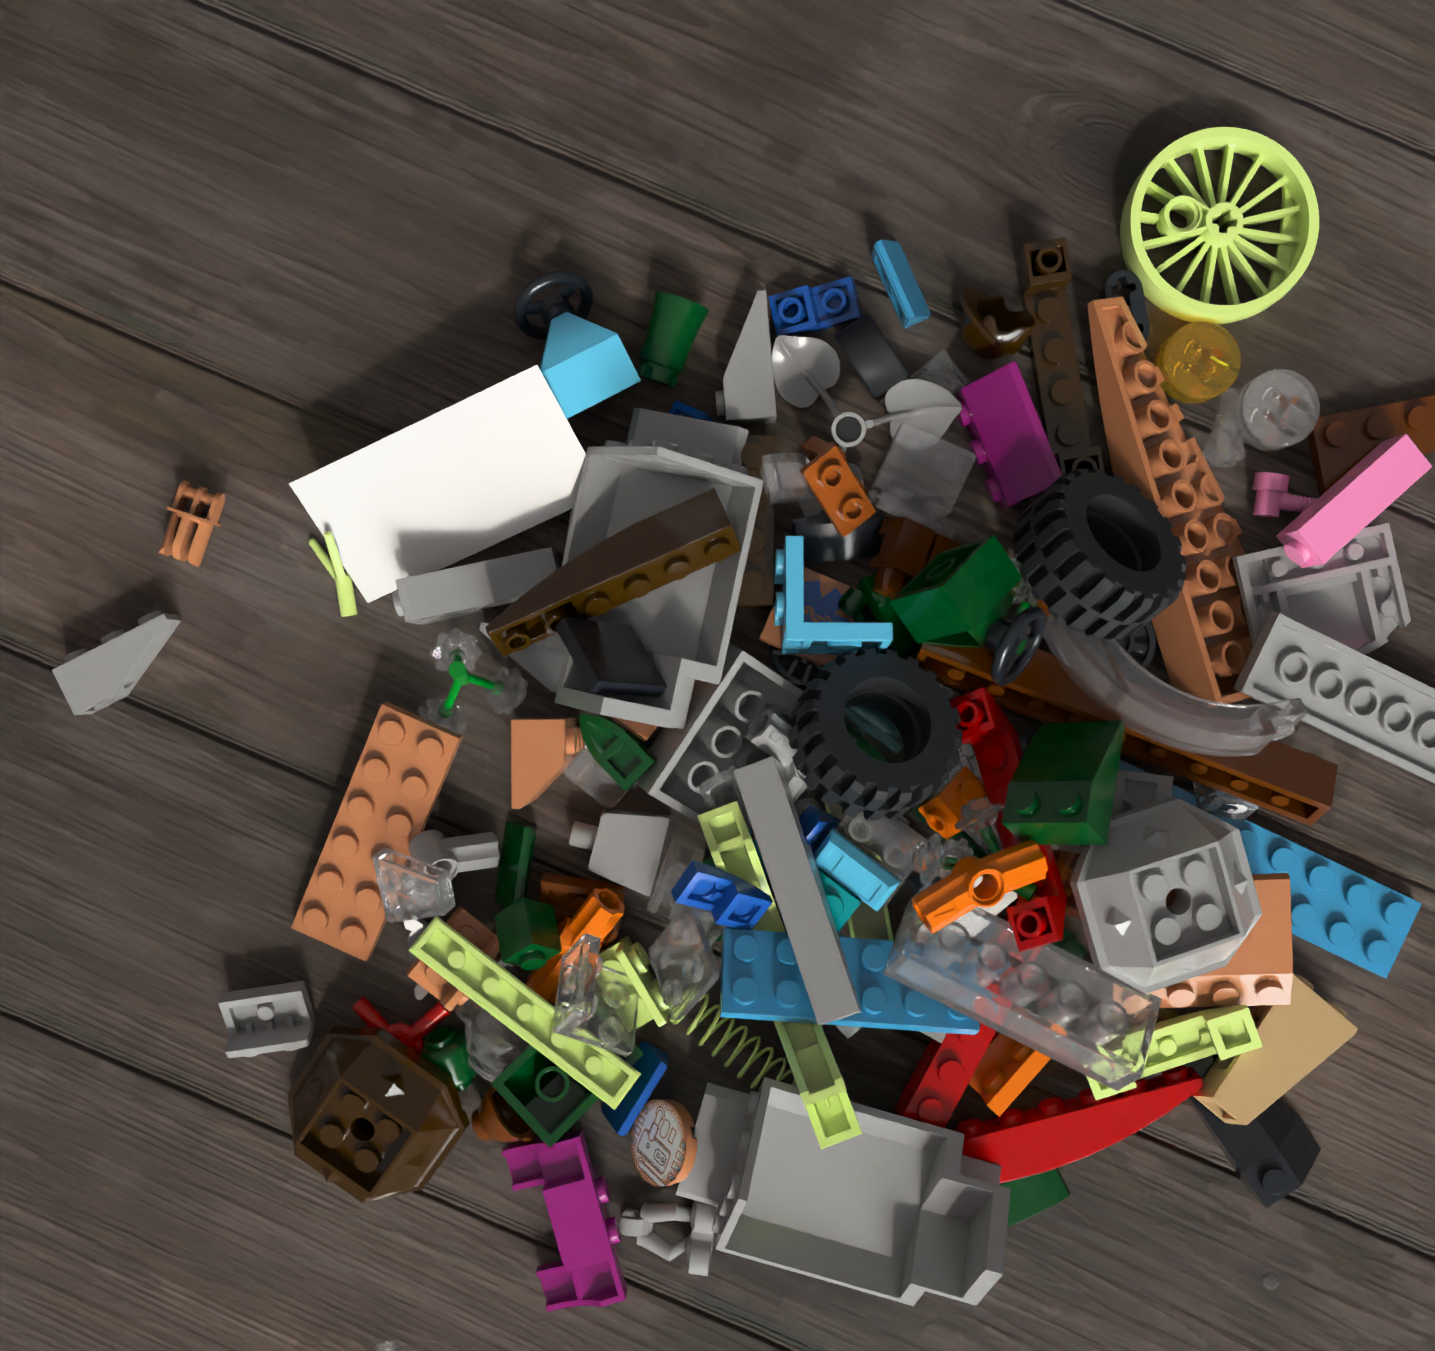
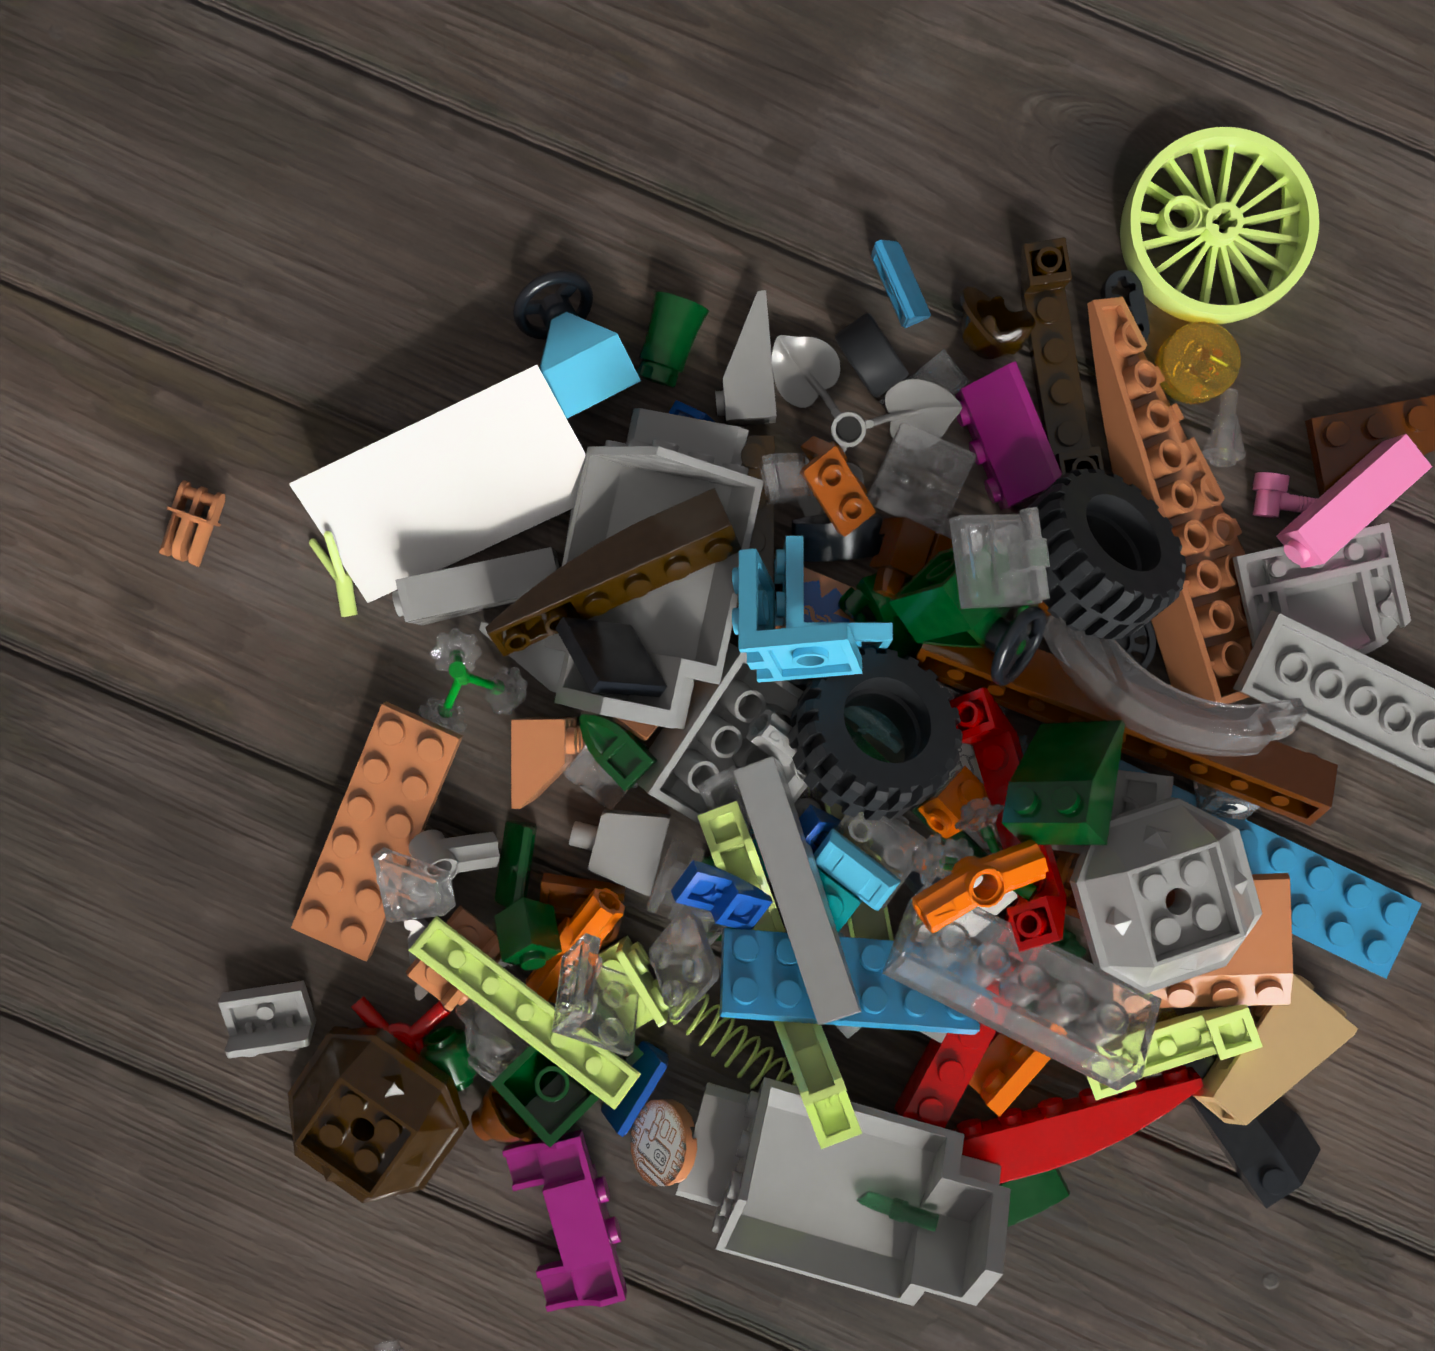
light grey slope [52,610,182,715] -> none
light grey piece [619,1200,717,1276] -> none
blue slope [768,276,862,337] -> none
clear head [1232,369,1320,451] -> none
none -> medium azure bracket [732,548,863,683]
none -> clear green piece [856,1191,940,1232]
none -> clear plate [949,507,1050,609]

